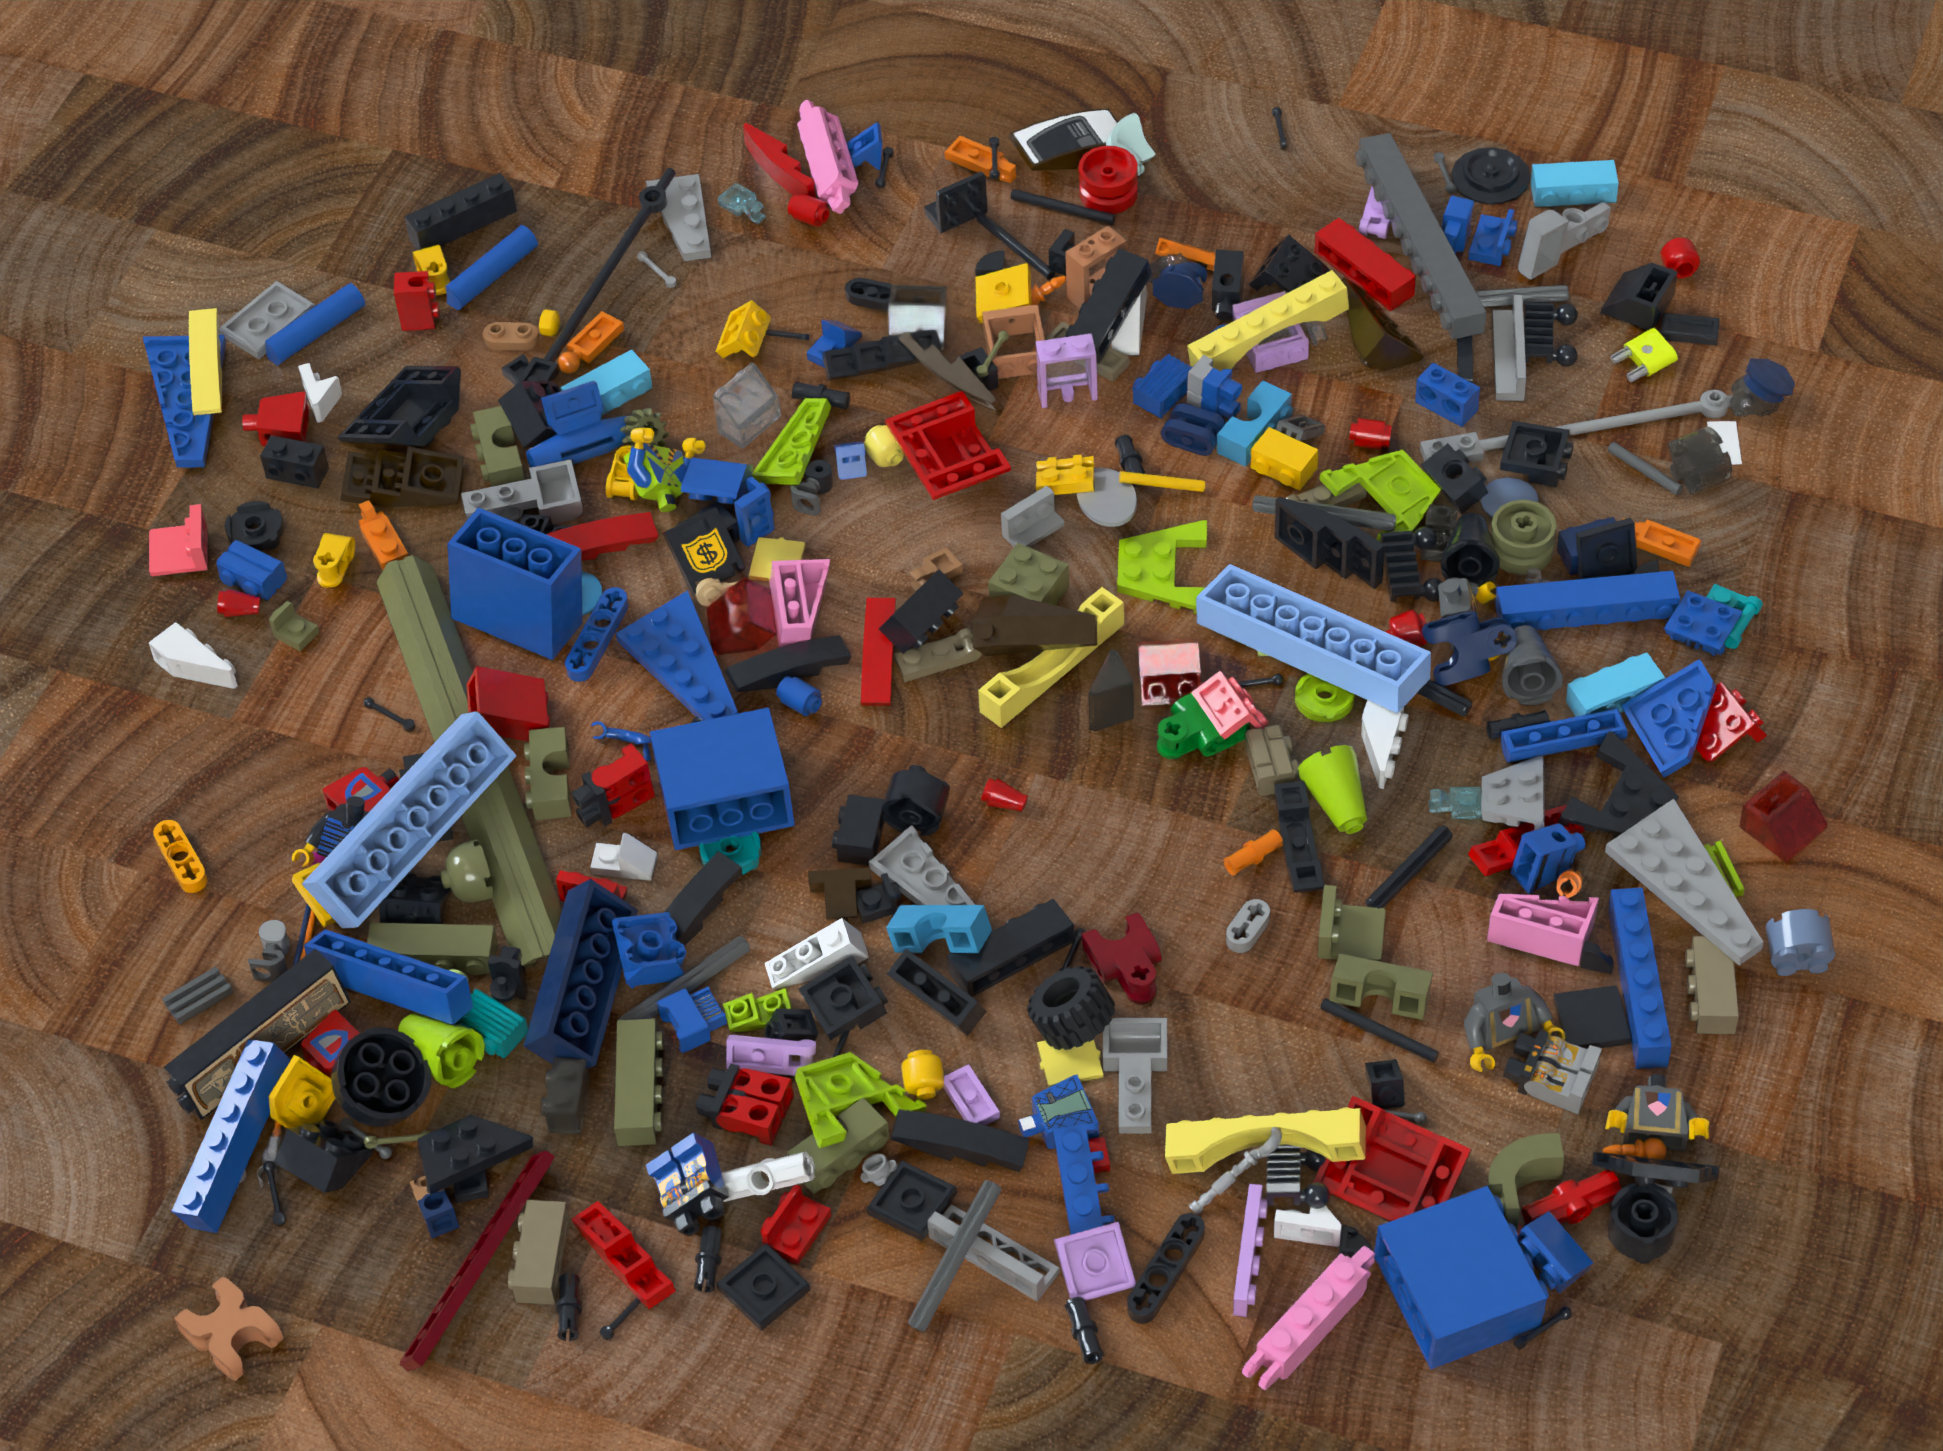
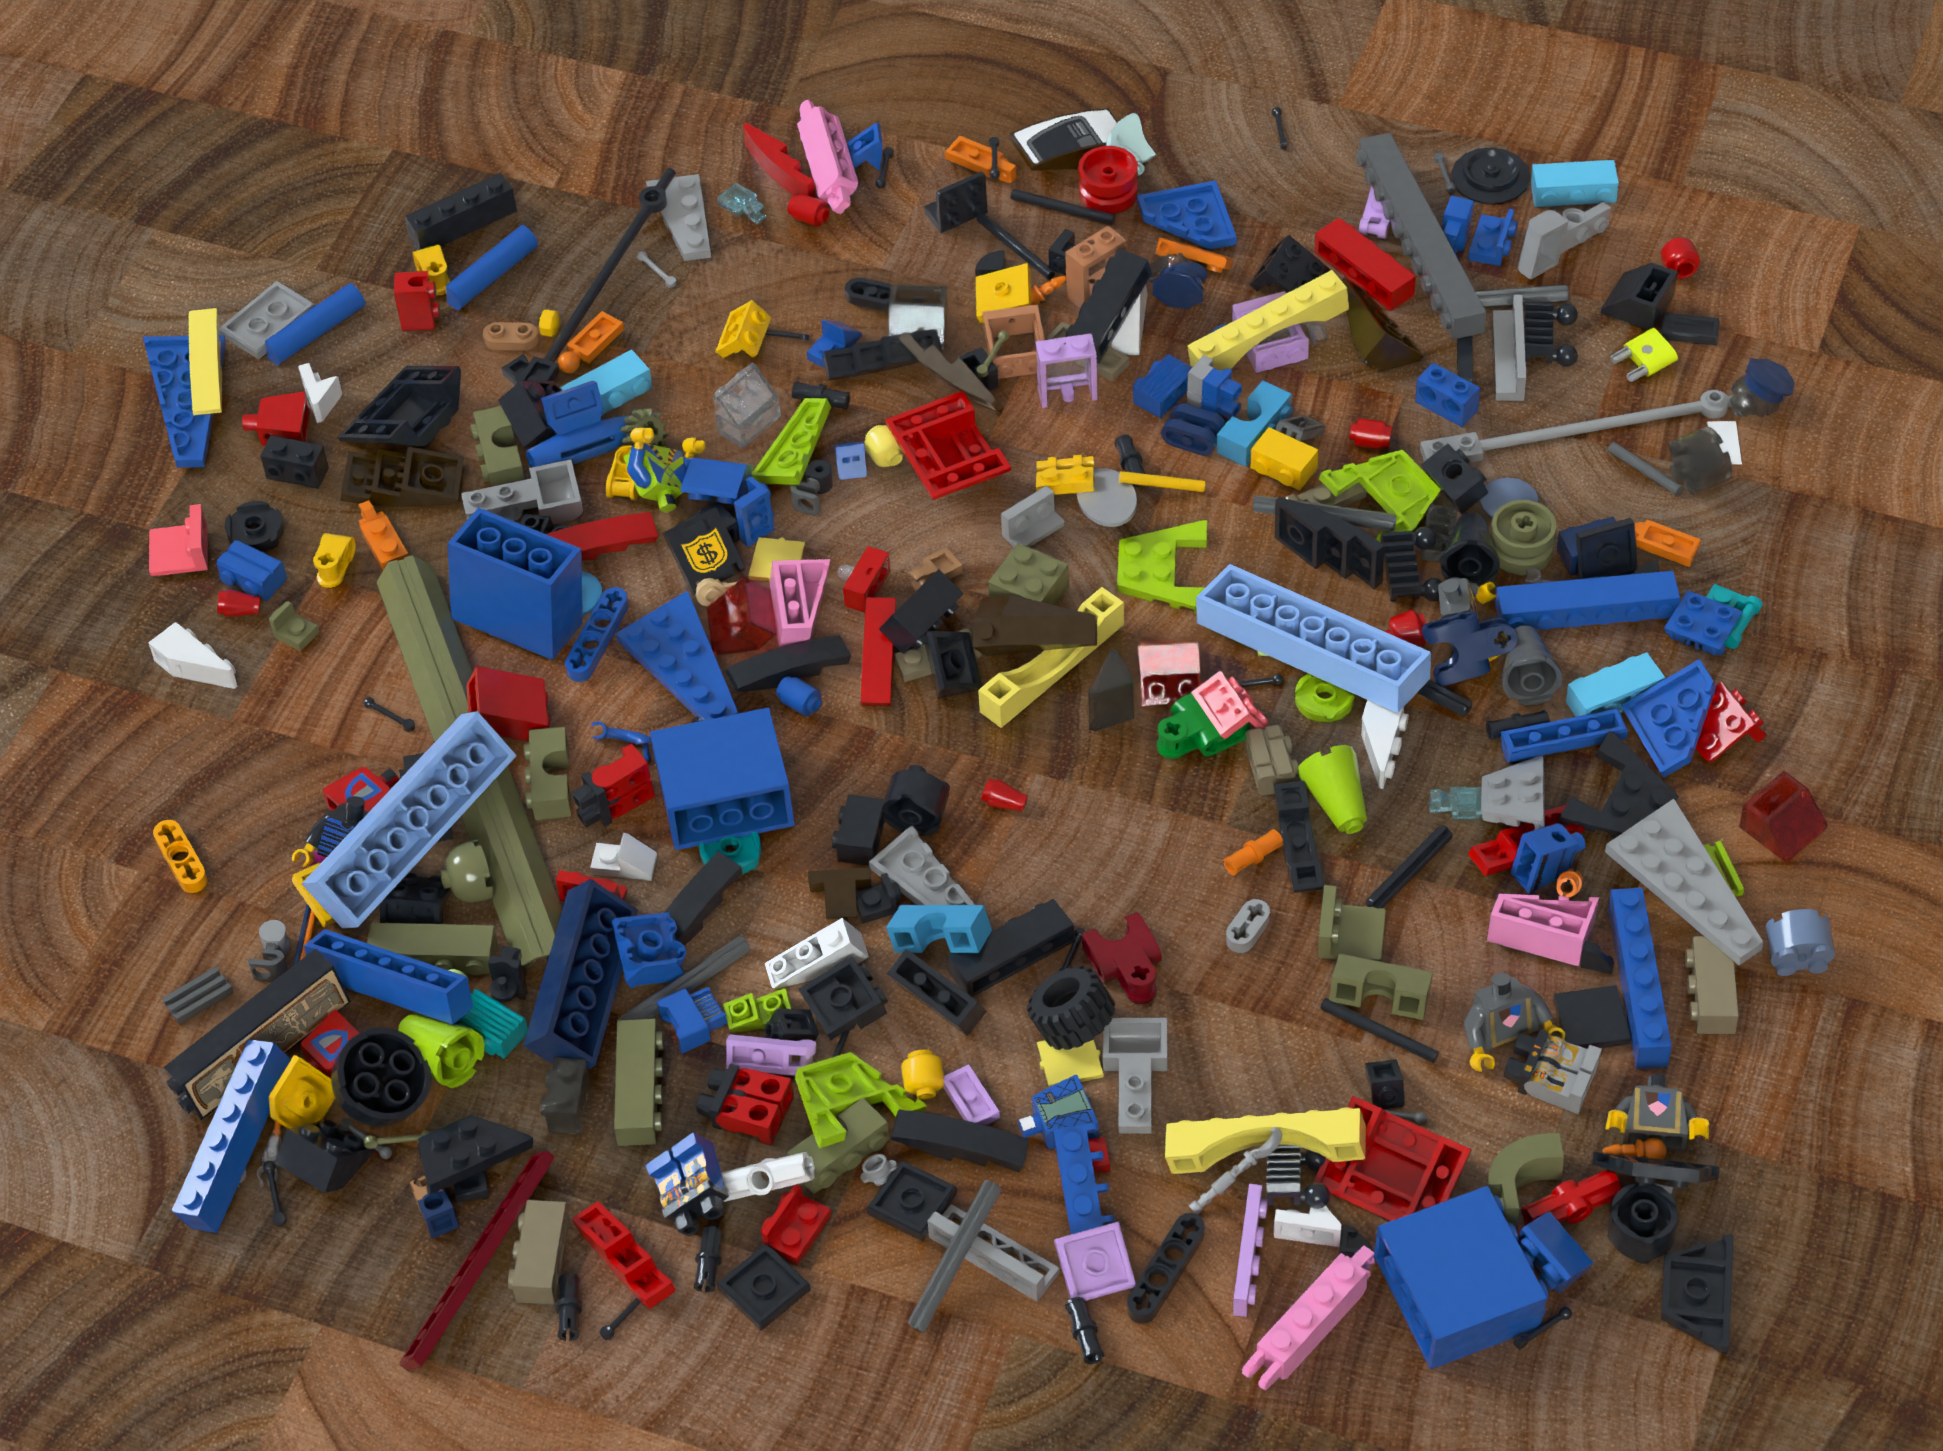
nougat piece [174,1277,284,1381] -> none
black torso [1212,249,1244,321] -> none
black plate [1500,421,1574,487] -> none
none -> red piece [837,546,891,613]
none -> black slope [924,631,982,699]
none -> blue plate [1137,180,1237,250]
none -> black wing [1661,1234,1734,1354]

